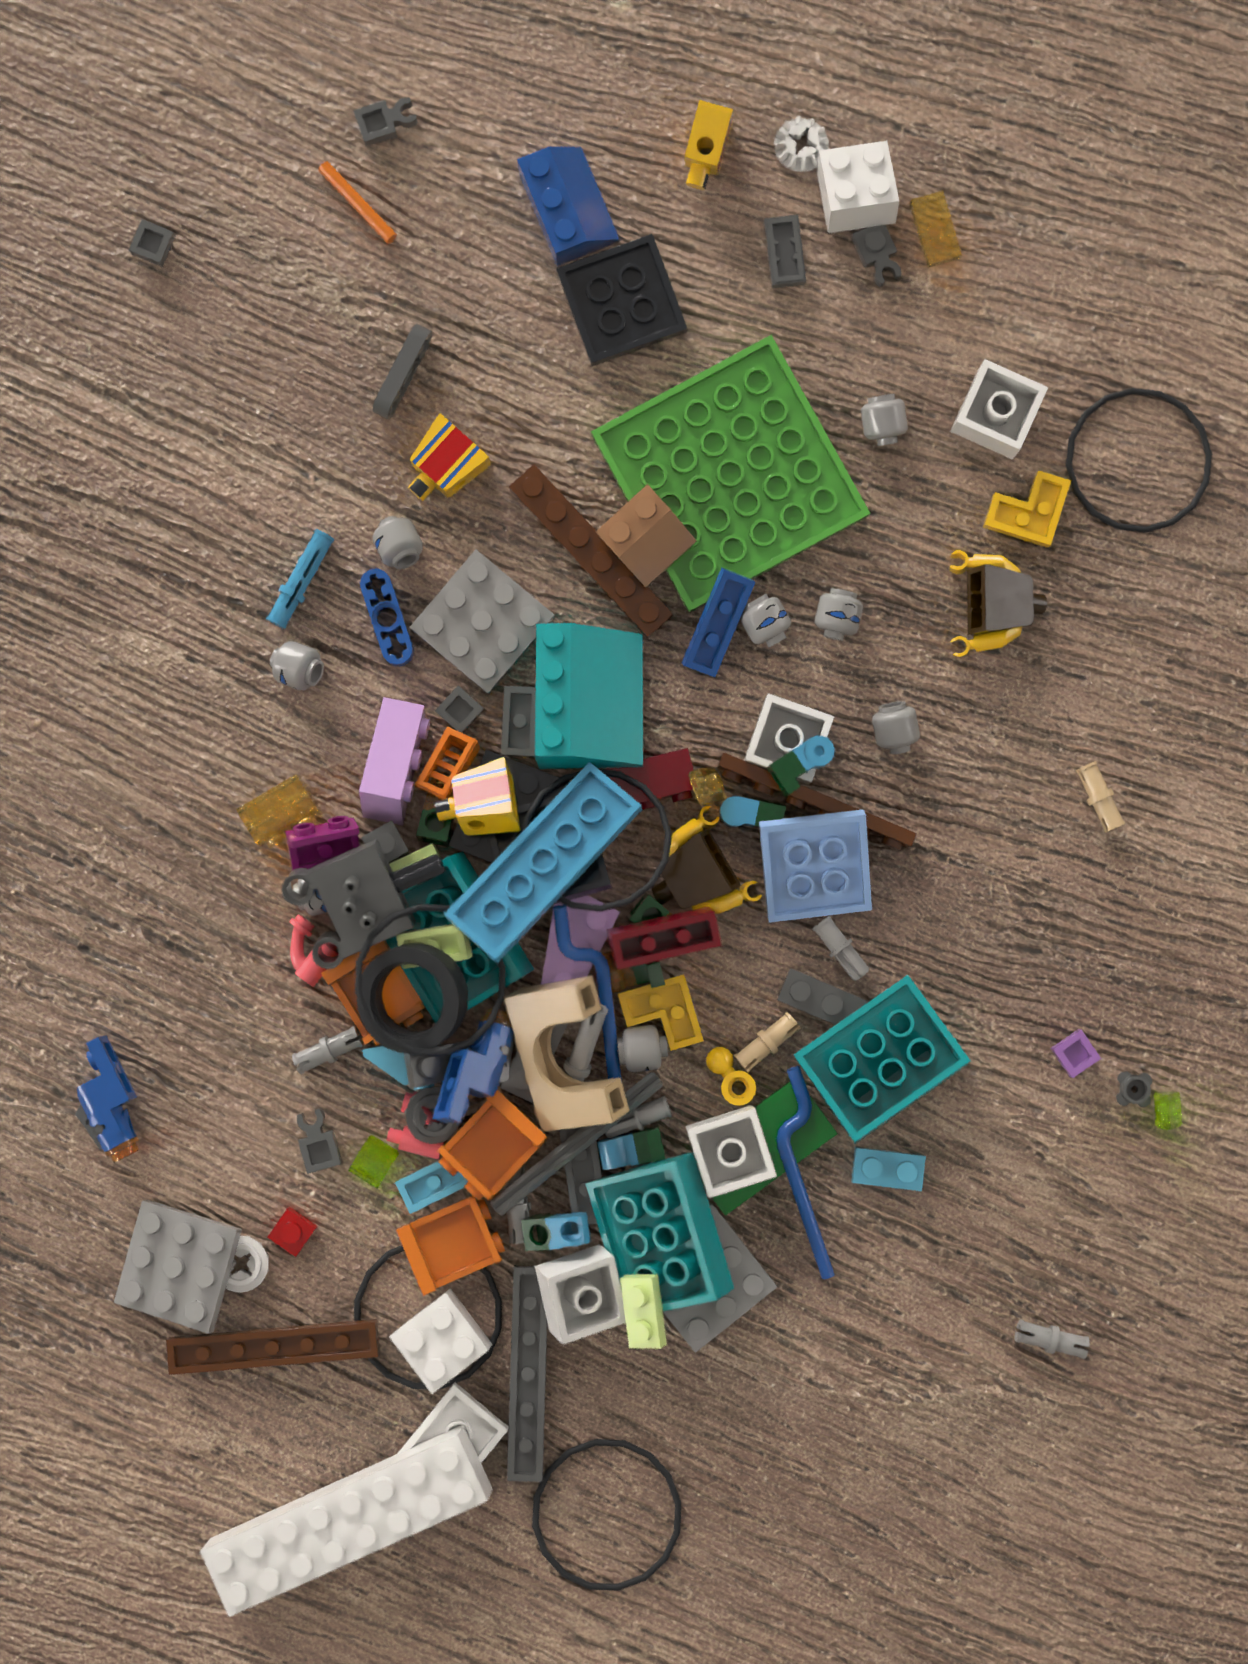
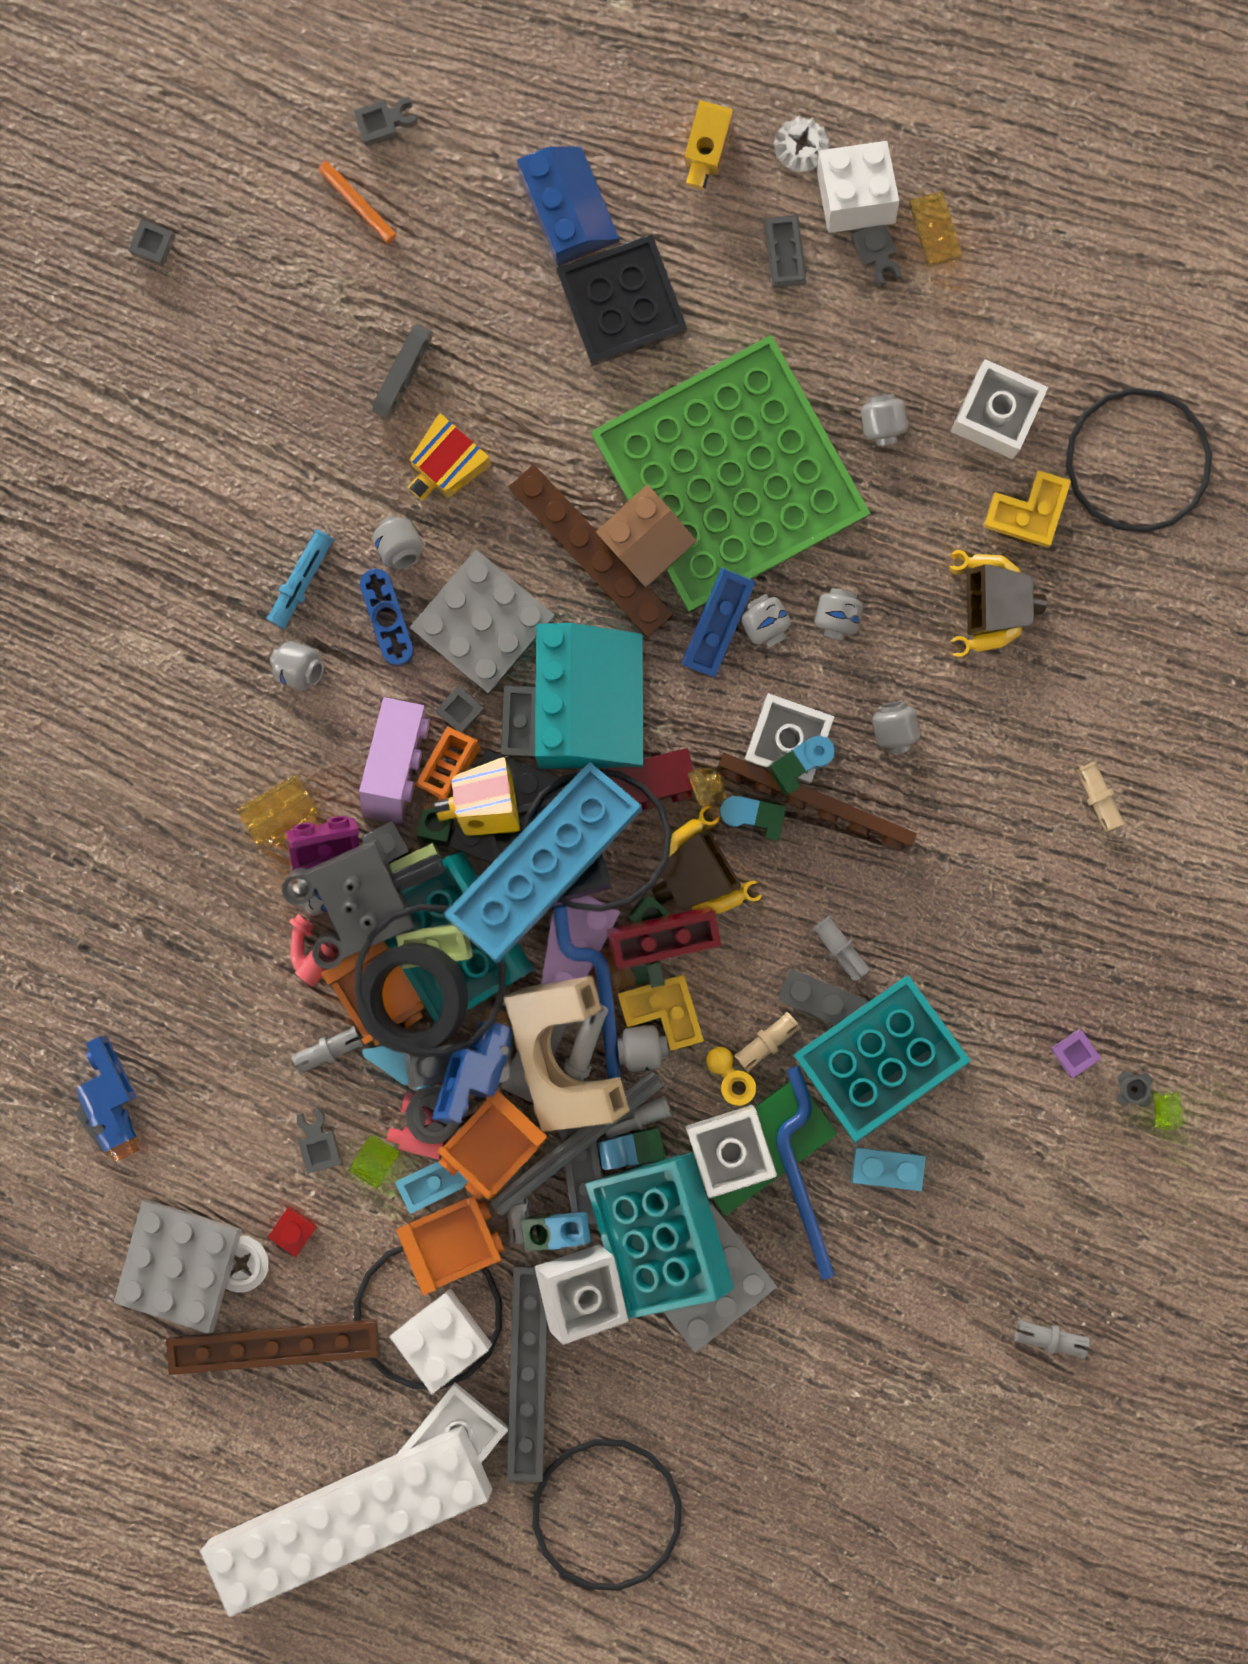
yellowish green plate [620,1274,667,1349] -> none
light blue plate [759,809,872,923] -> none

